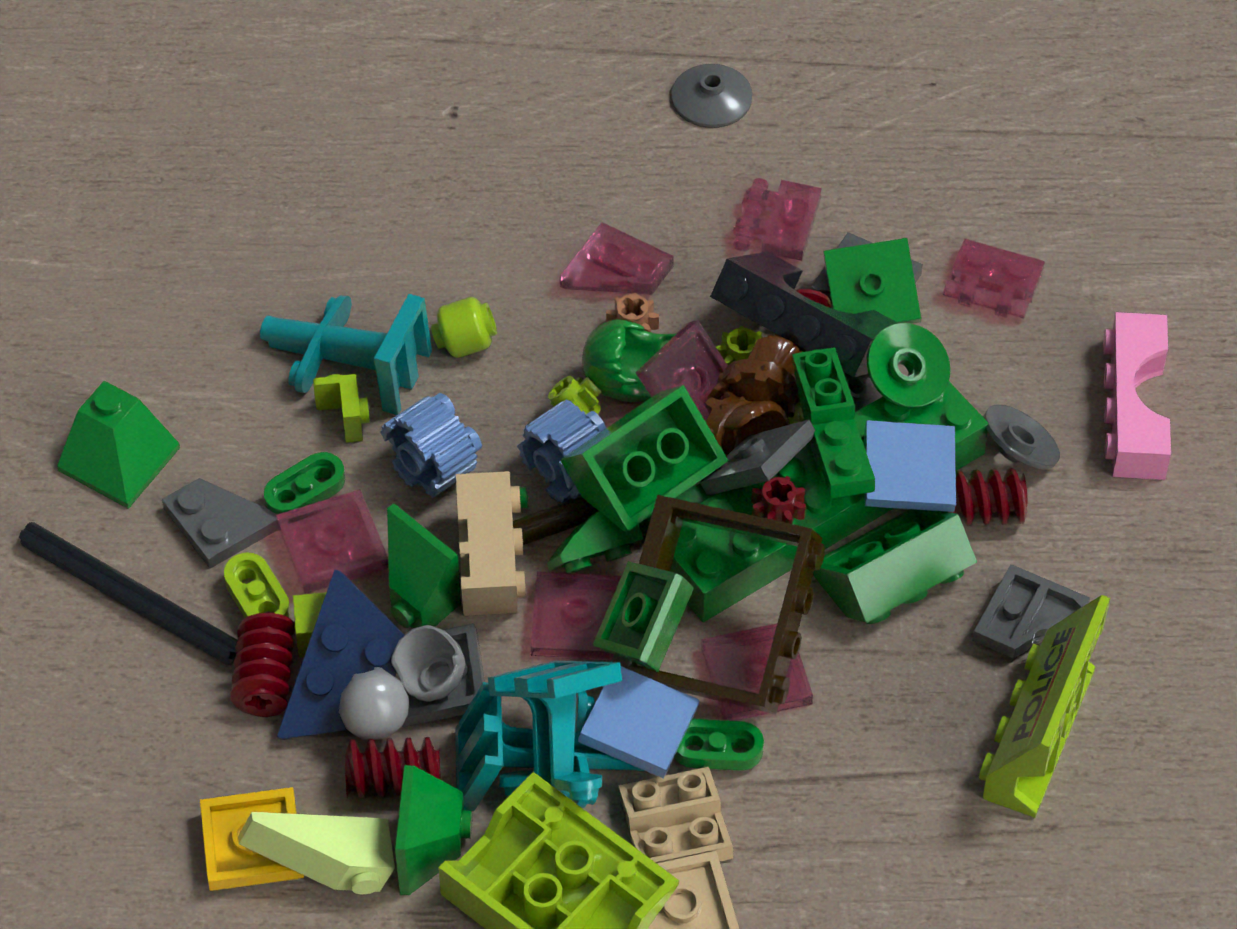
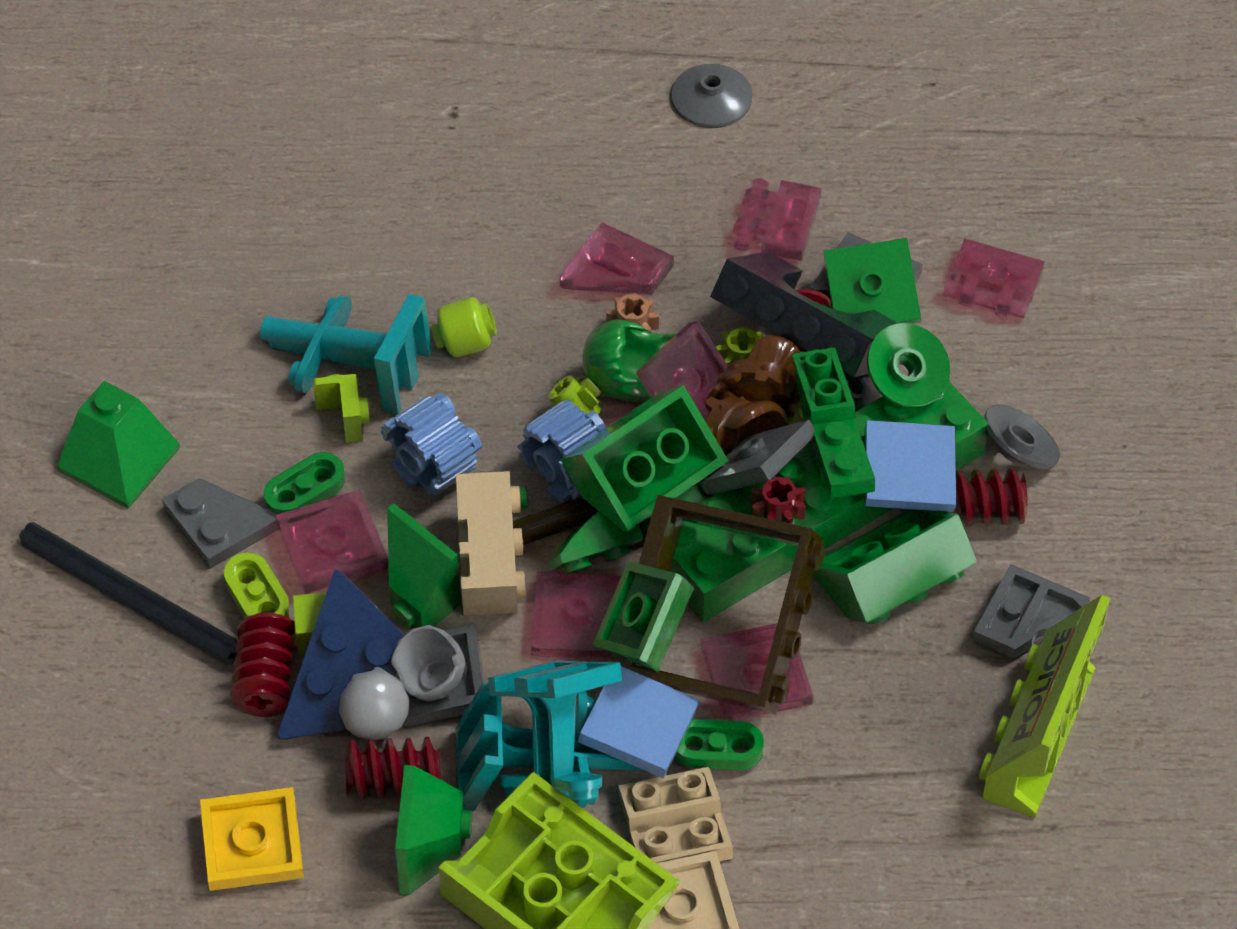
yellowish green slope [238,812,395,894] -> none
bright pink arch [1103,312,1171,480] -> none

